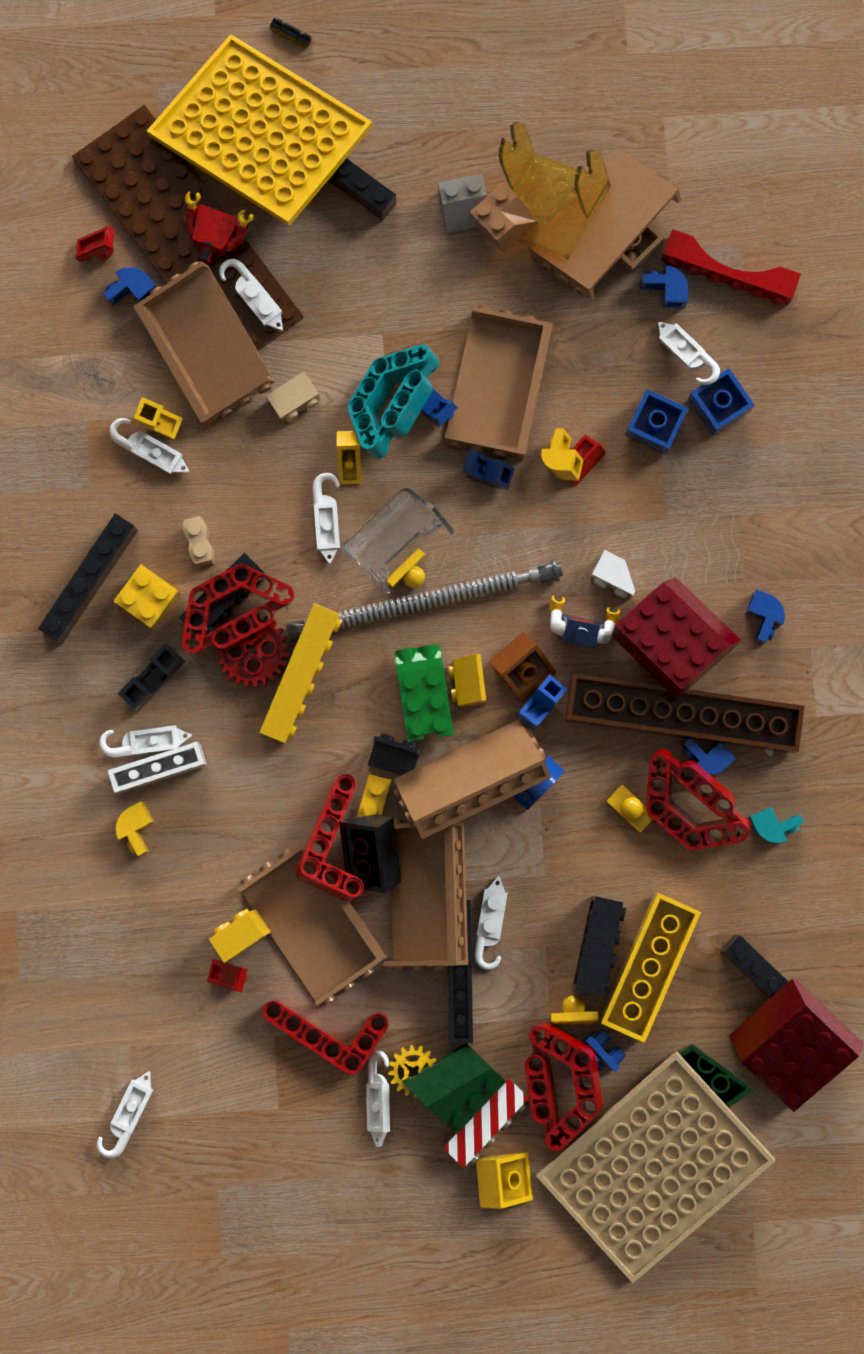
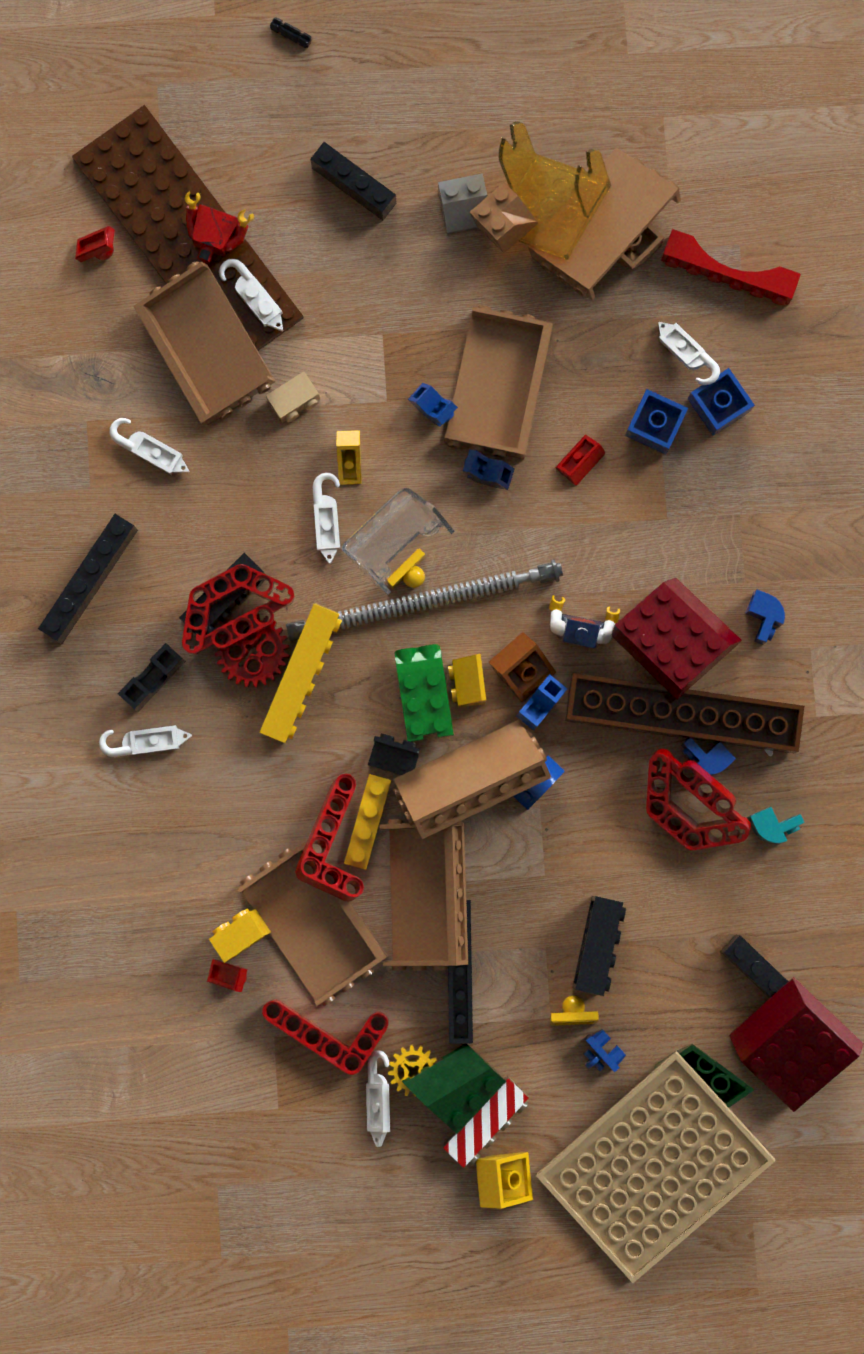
white plate [97,1071,154,1158] -> none
blue brick [103,267,156,307] -> none
white brick [107,742,207,794] -> none
yellow brick [114,564,182,631] -> none
yellow brick [116,801,155,856] -> none
yellow brick [132,397,183,440] -> none
yellow plate [147,34,373,226] -> none
tan brick [183,516,215,568] -> none
black slope [339,815,401,893] -> none
teal piece [347,344,440,459] -> none
white plate [473,876,508,970] -> none
red piece [524,1022,603,1151] -> none
yellow brick [541,428,583,481] -> none
white slope [590,550,635,599] -> none
yellow brick [599,892,701,1043] -> none
yellow tile [606,784,653,833] -> none
blue brick [640,266,688,308] -> none

